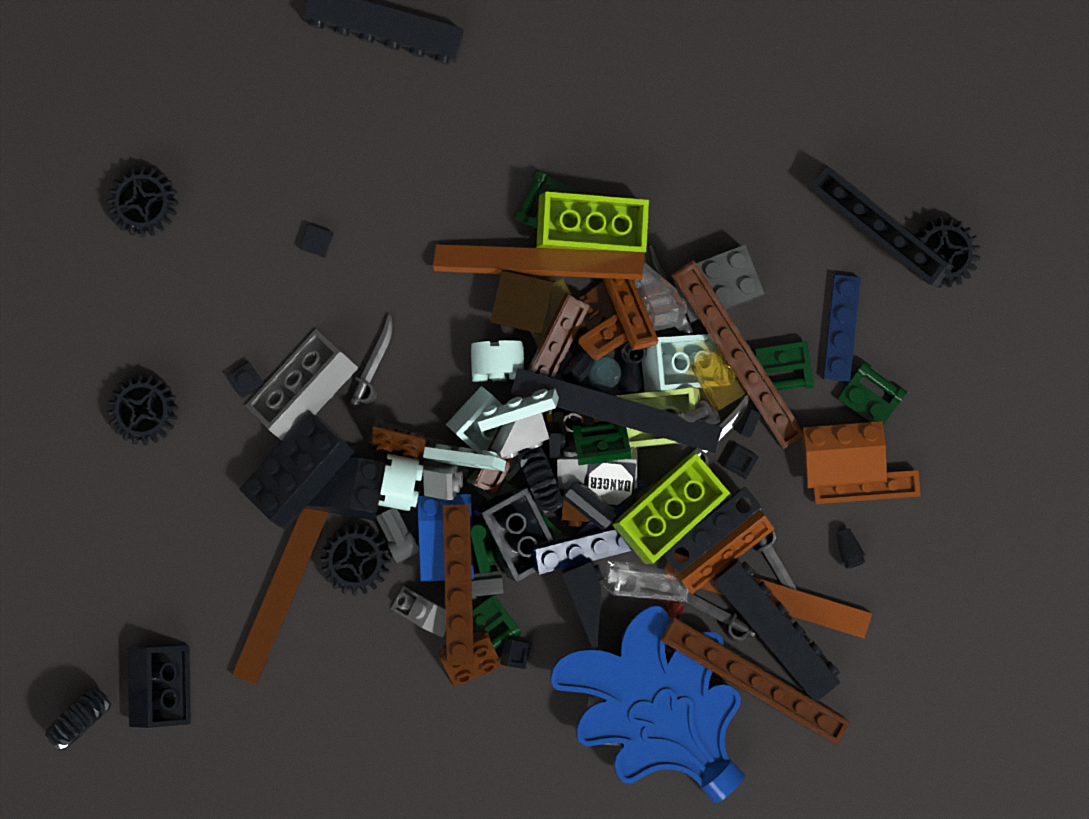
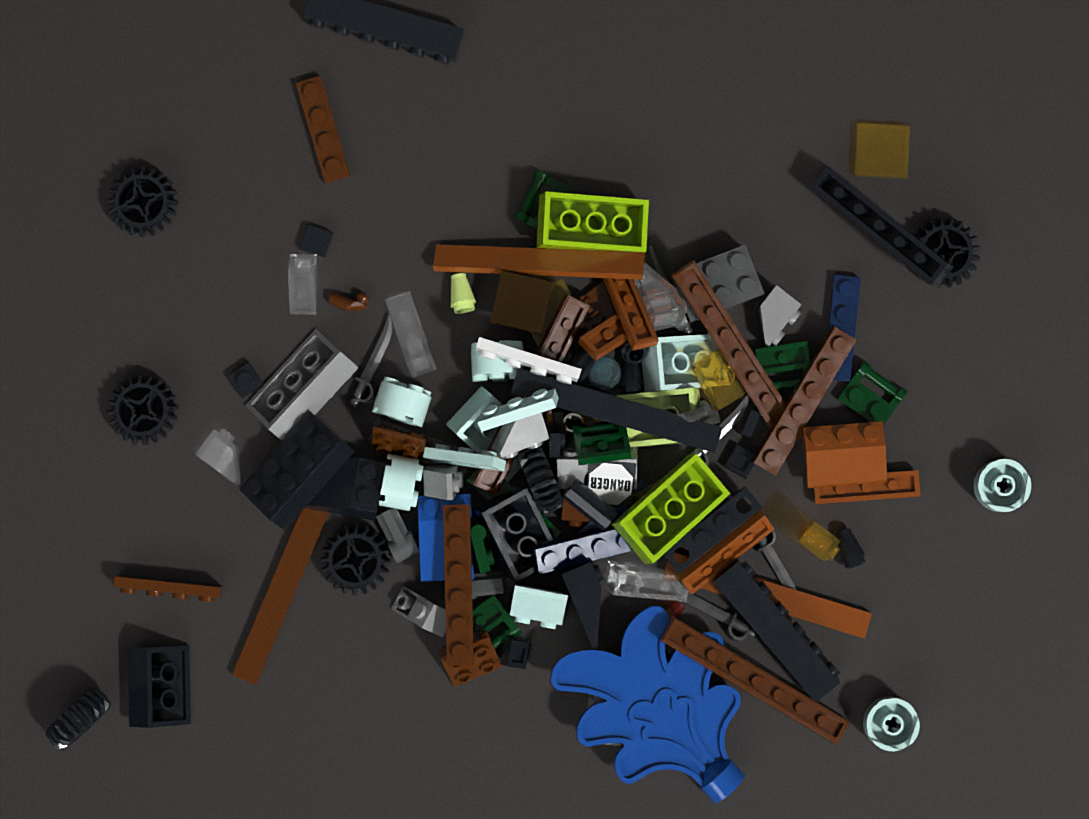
none -> reddish brown plate [113,576,223,602]
none -> clear slope [195,429,243,486]
none -> clear slope [288,254,318,315]
none -> reddish brown plate [296,76,351,184]
none -> reddish brown arm [329,292,370,311]
none -> light aqua brick [372,377,432,427]
none -> clear slope [385,291,437,378]
none -> yellowish green cone [451,273,476,314]
none -> white plate [475,337,582,384]
none -> light aqua slope [510,584,568,629]
none -> reddish brown plate [751,326,857,476]
none -> light grey slope [759,285,802,347]
none -> clear yellow brick [794,521,840,562]
none -> clear yellow tile [854,123,910,179]
none -> light aqua brick [863,696,920,751]
none -> light aqua brick [974,459,1031,512]

